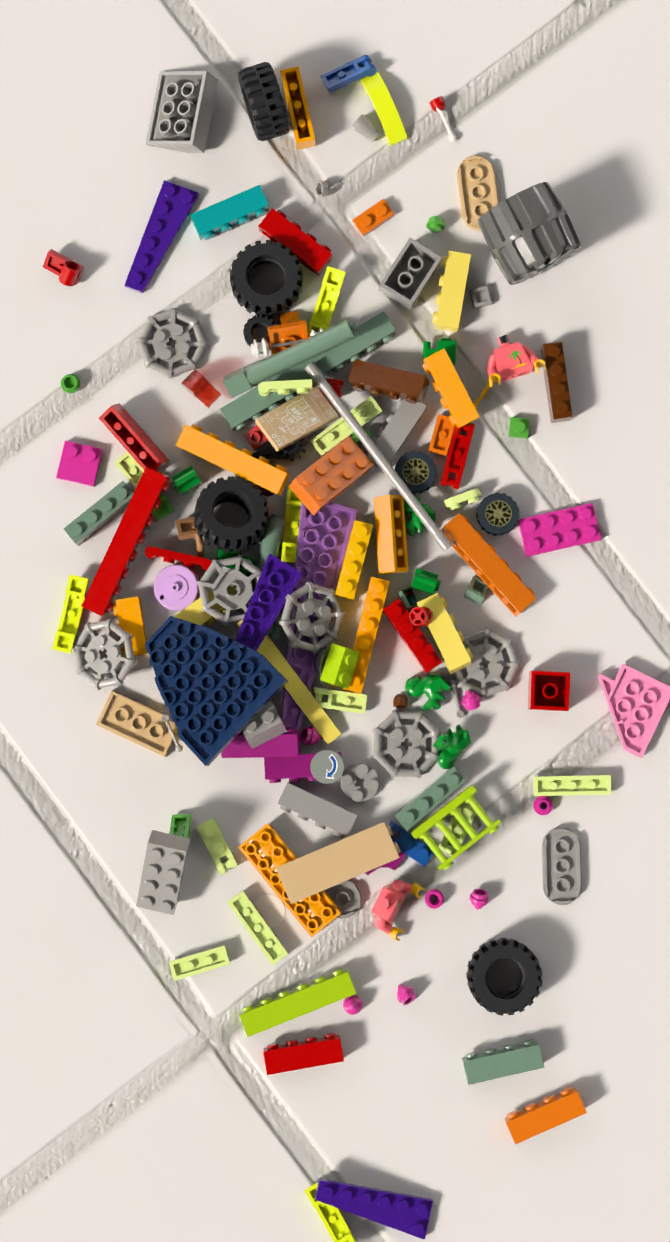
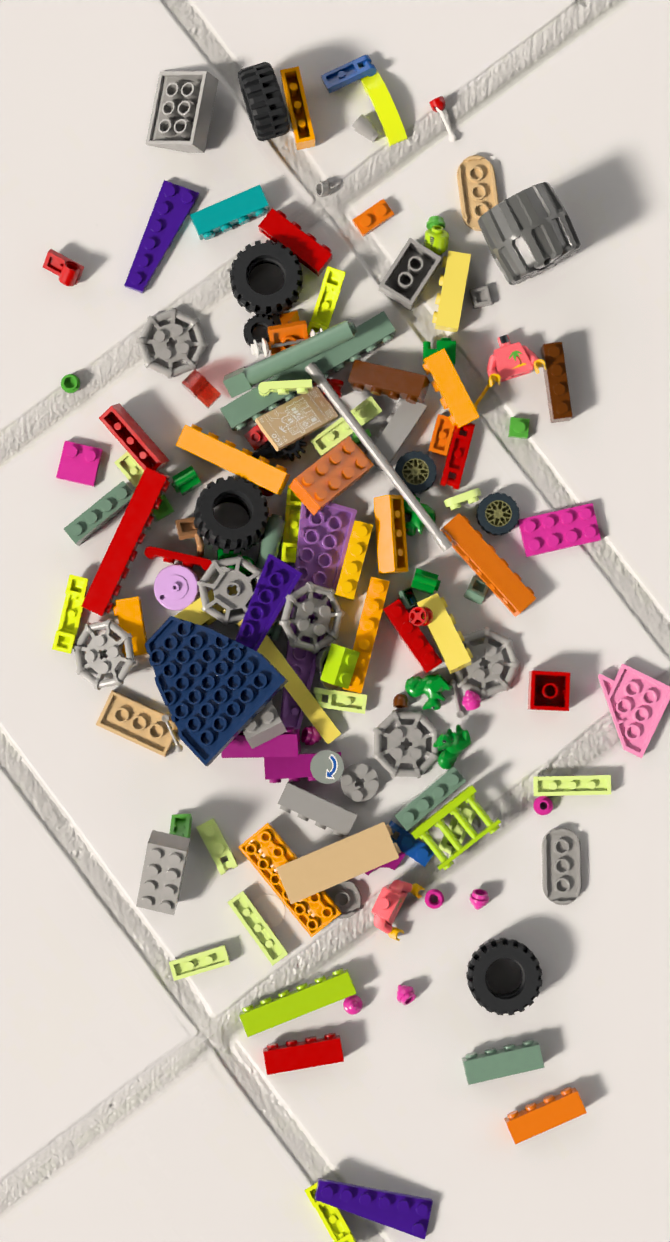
none -> lime head [424,225,449,255]

